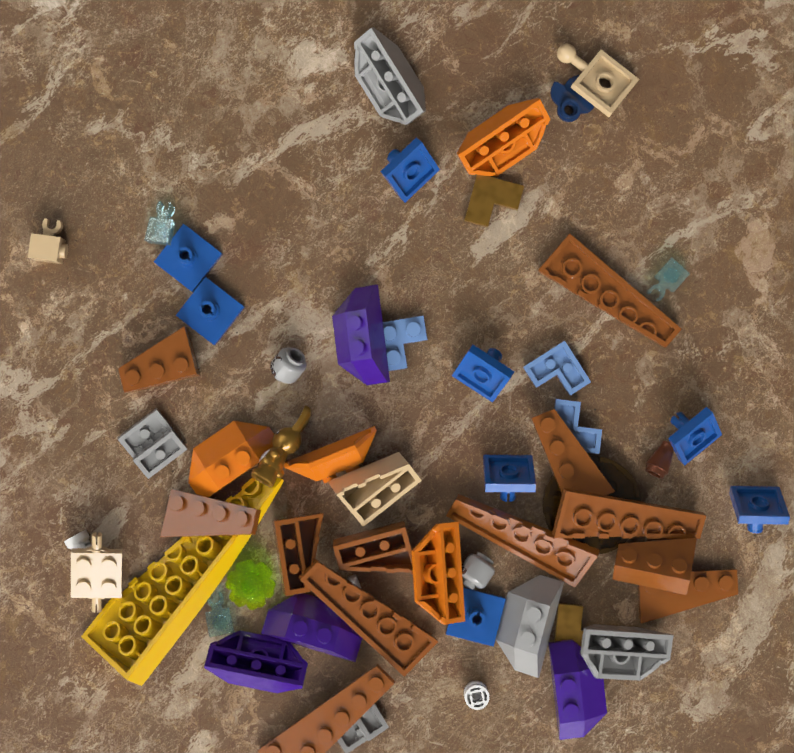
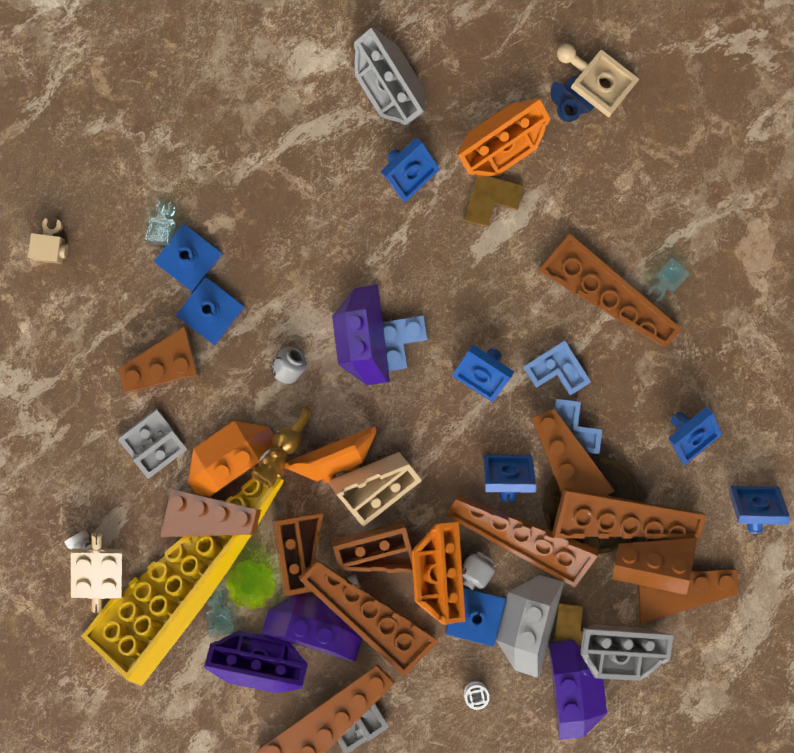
copper cone [645,441,674,479] -> none

